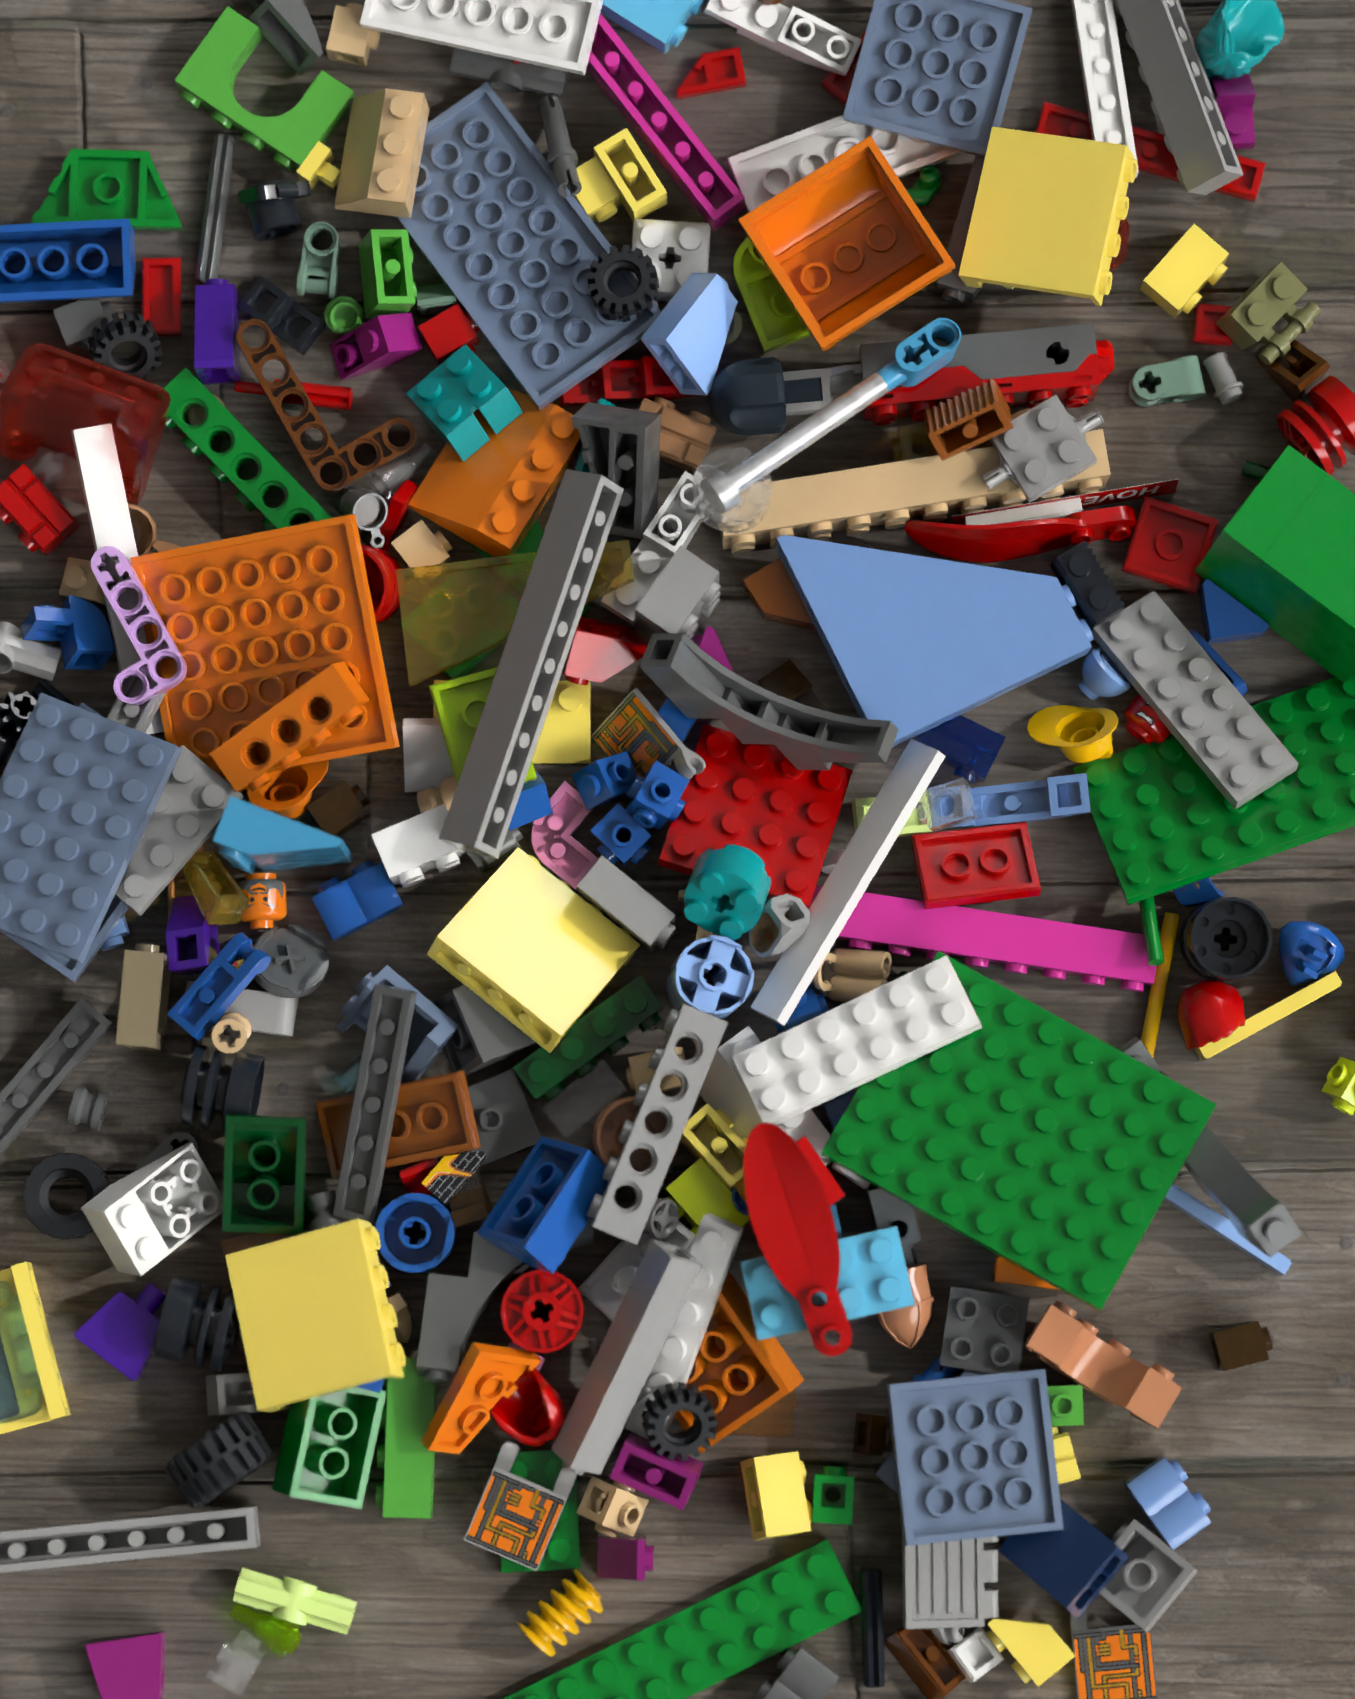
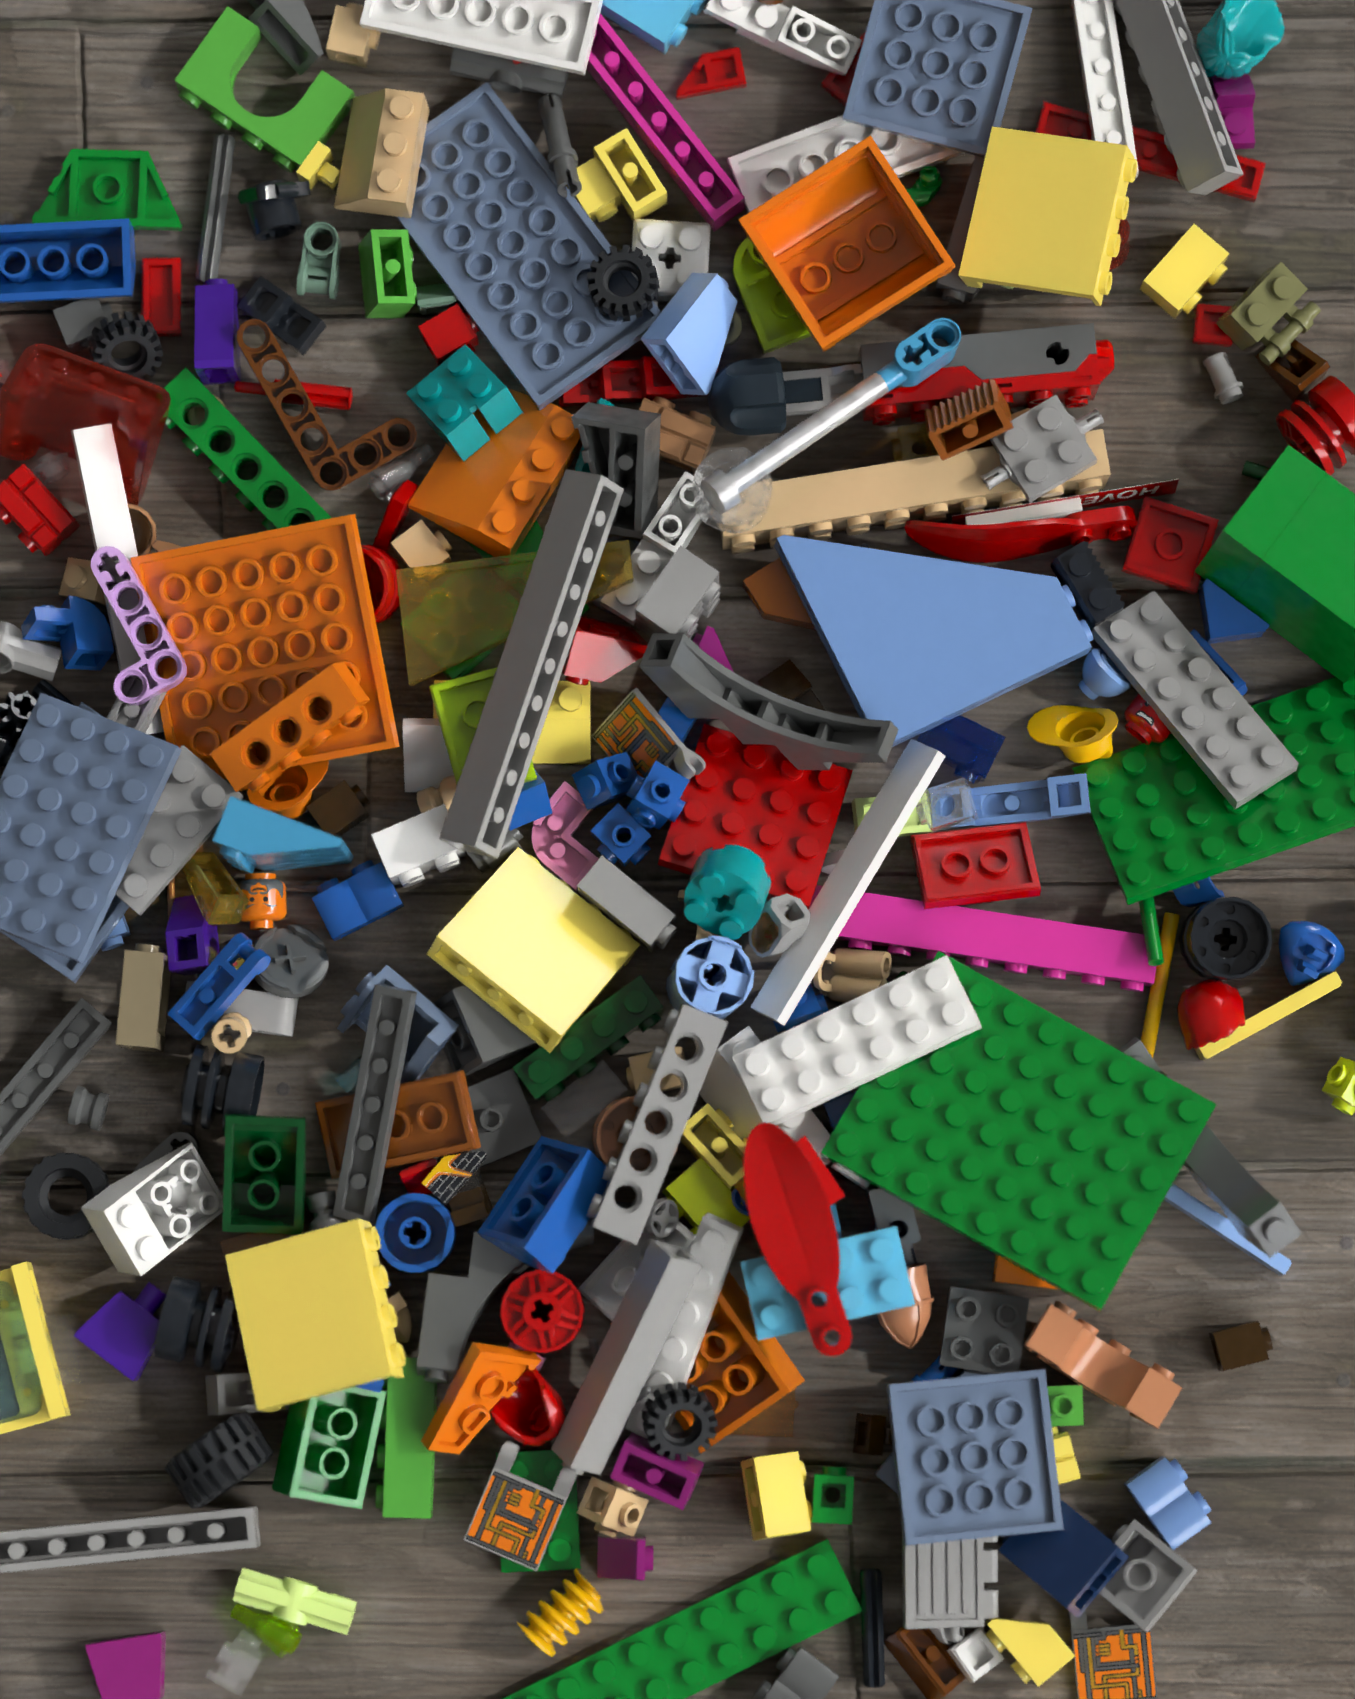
bright green plate [324,296,363,335] -> none
magenta slope [329,313,423,380] -> none
dark grey piece [334,486,388,548] -> none
sand green piece [1127,356,1206,407] -> none

